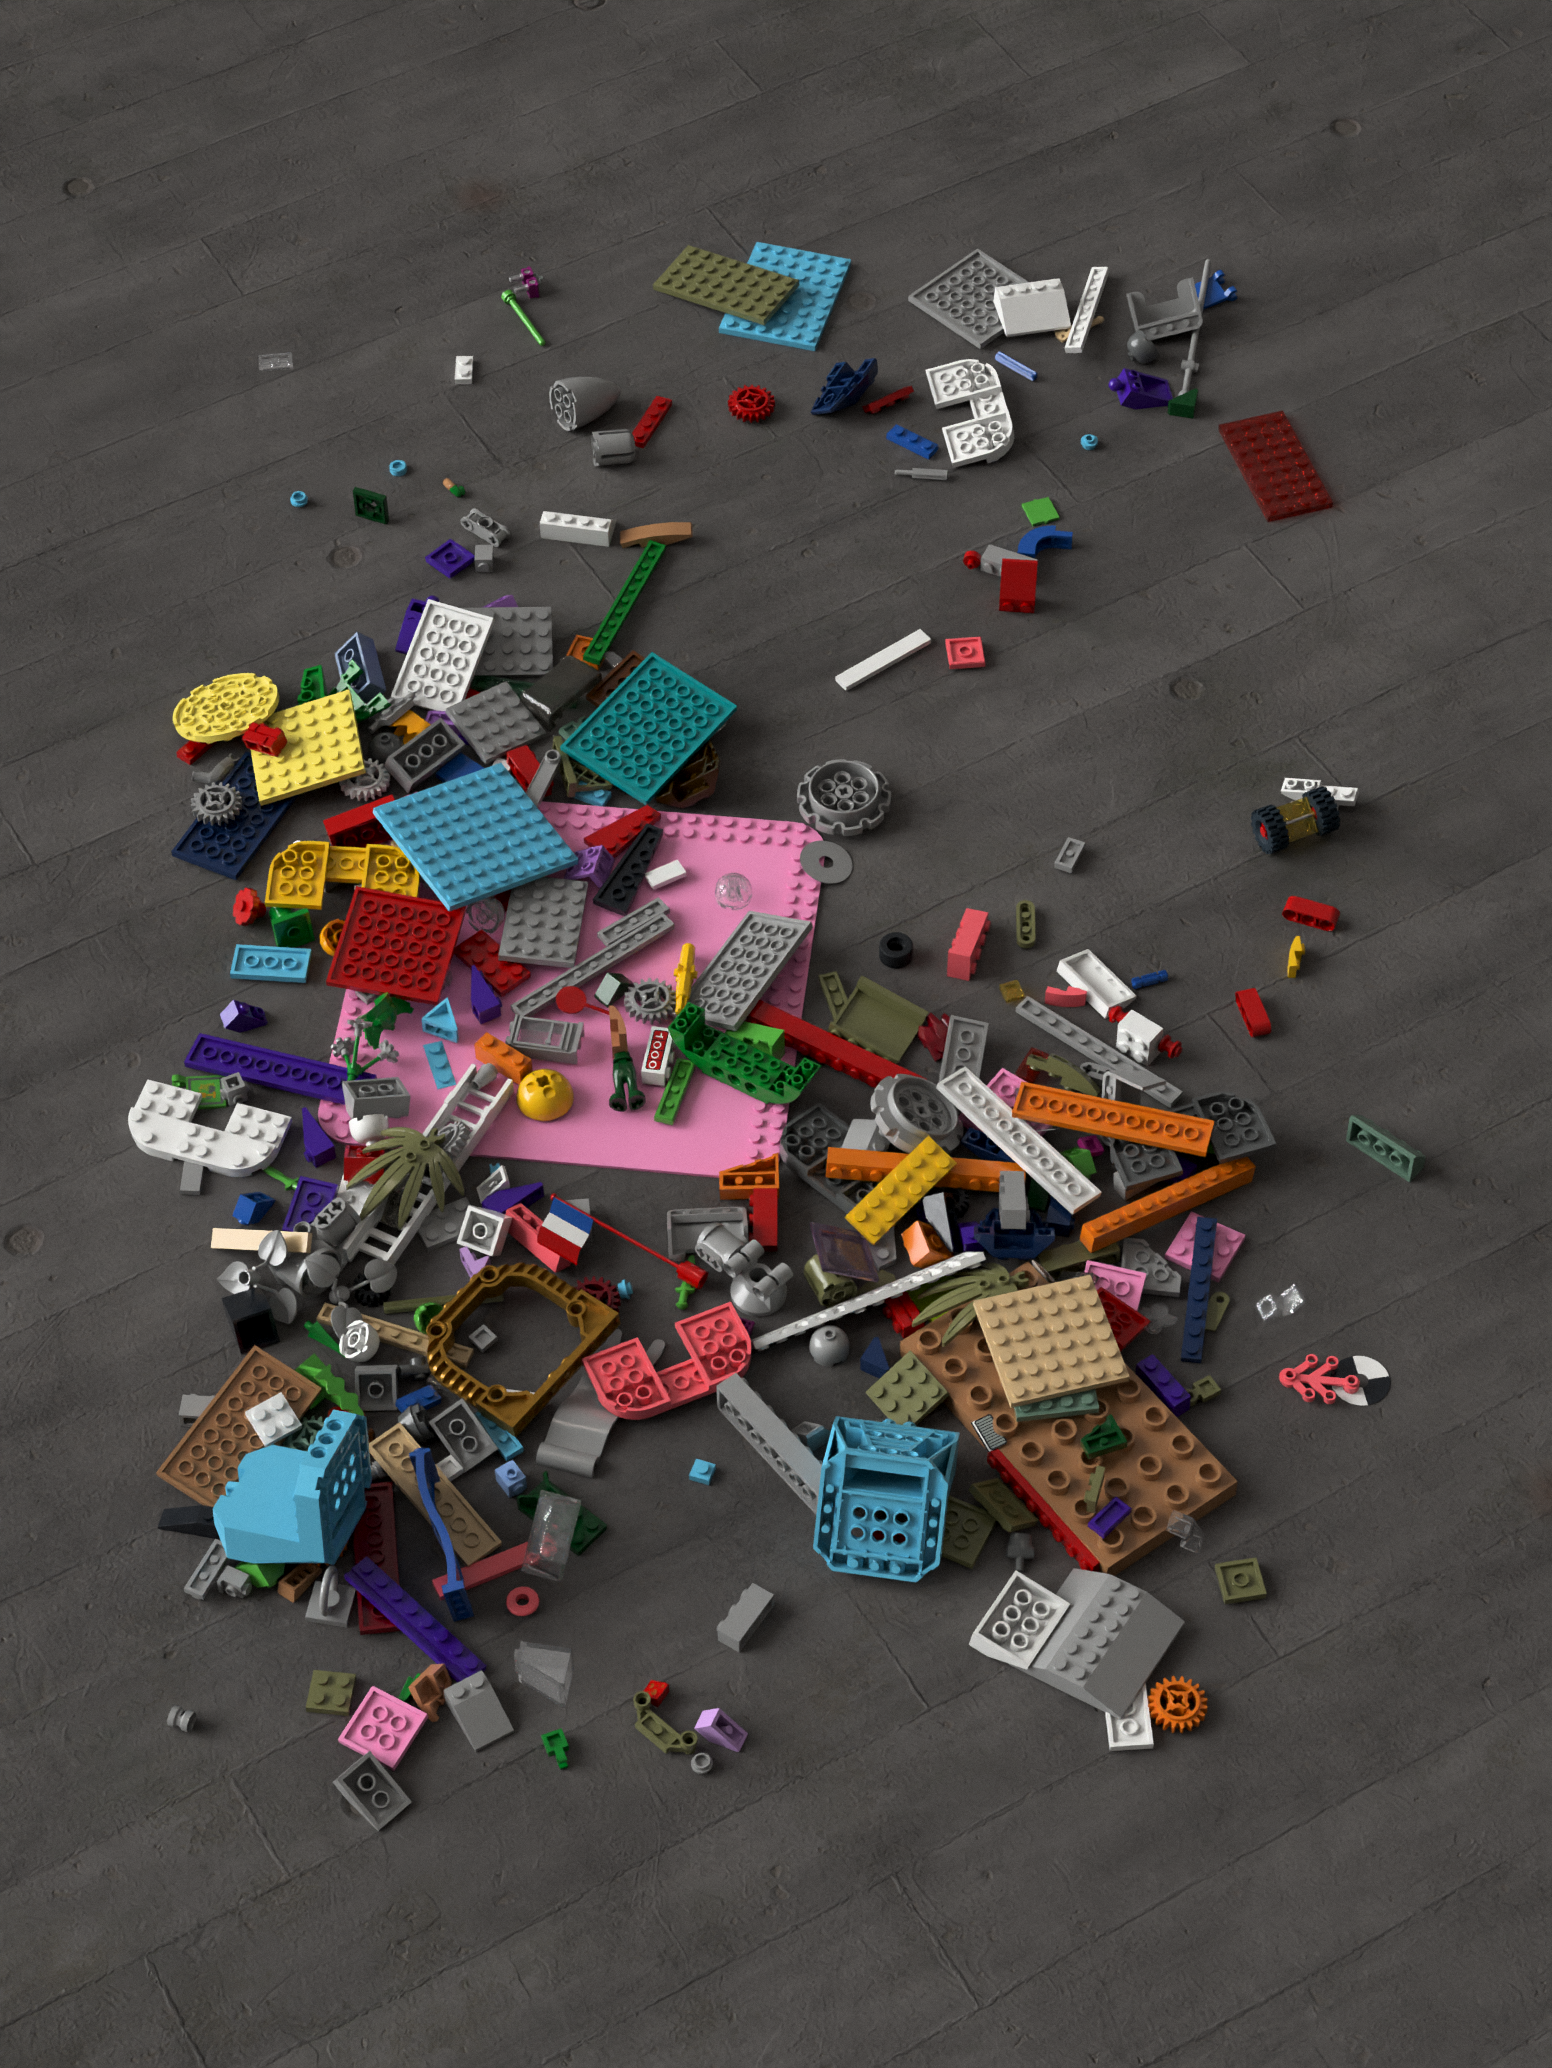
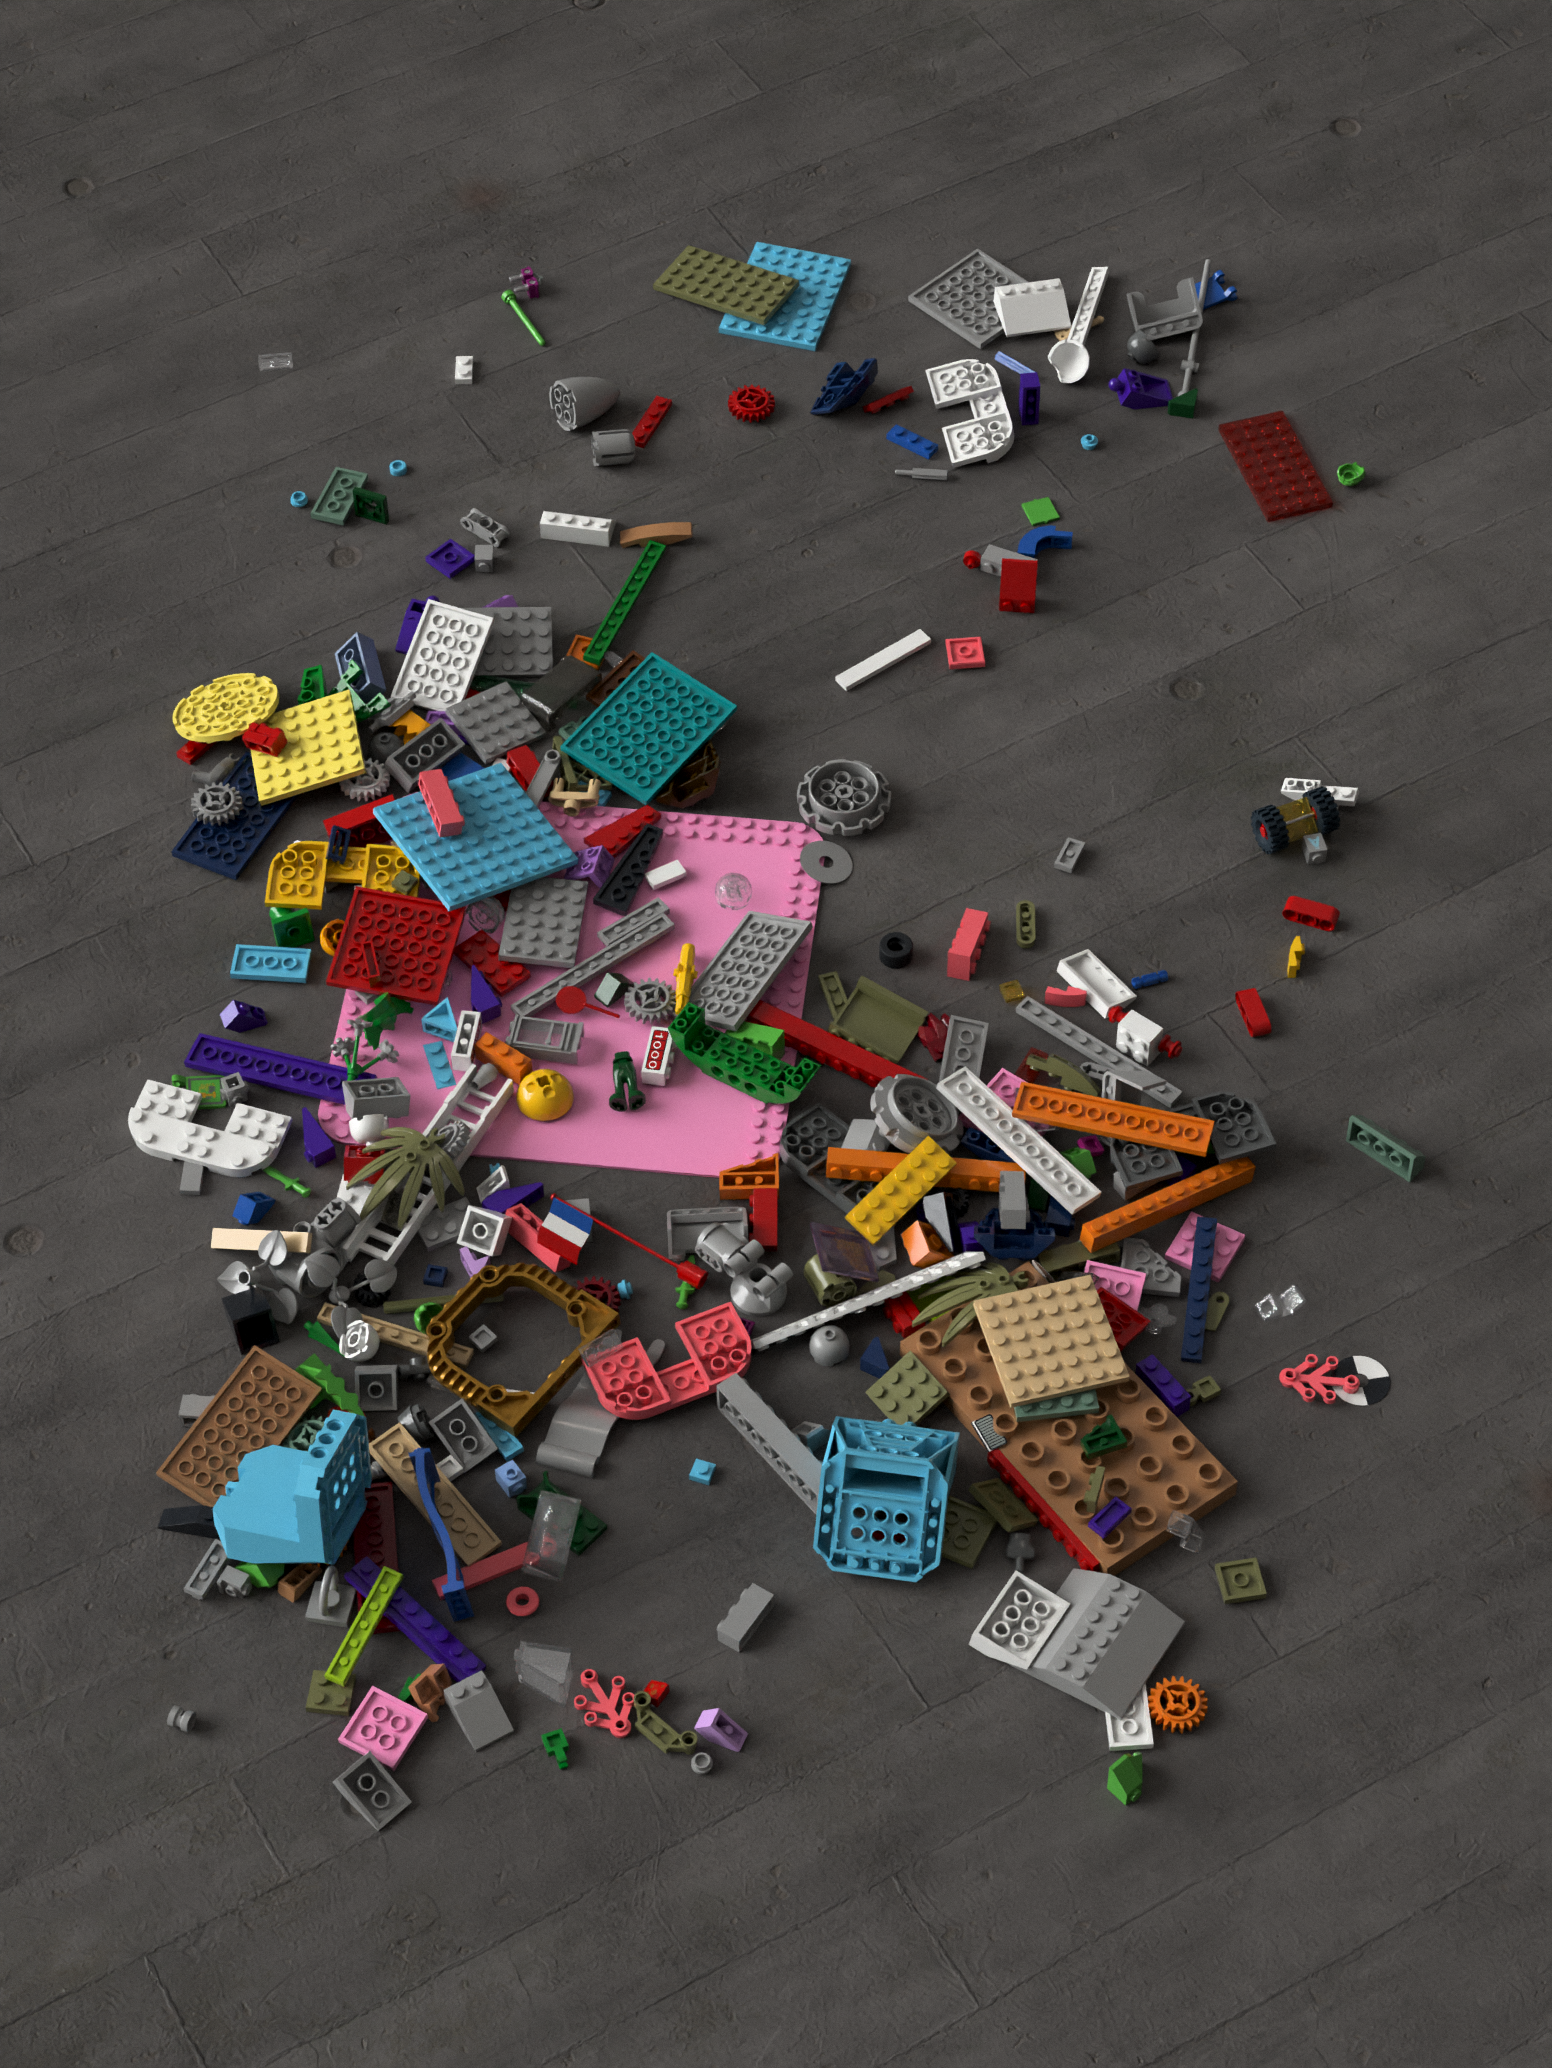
red plant [233,887,266,926] -> none
white plate [245,1392,302,1447] -> none
dark purple plate [282,1176,339,1232] -> none
blue plate [395,1384,441,1413] -> none
green arm [443,478,465,497] -> none
nougat slope [609,1005,628,1059] -> none
bright green tile [654,1058,696,1125] -> none
none -> sand green plate [311,467,369,526]
none -> lime tile [324,1566,404,1687]
none -> dark blue tile [325,825,351,865]
none -> red piece [361,940,382,988]
none -> olive plate [391,870,418,895]
none -> coral brick [418,769,465,837]
none -> dark blue tile [423,1264,448,1288]
none -> white brick [451,1010,482,1071]
none -> tan connector [548,778,601,816]
none -> coral plant [574,1669,634,1738]
none -> clear plate [578,1329,624,1367]
none -> dark purple brick [1018,372,1040,425]
none -> white cylinder [1048,339,1090,383]
none -> bright green slope [1107,1751,1142,1806]
none -> light grey brick [1302,833,1327,865]
none -> bright green hair [1337,462,1365,486]

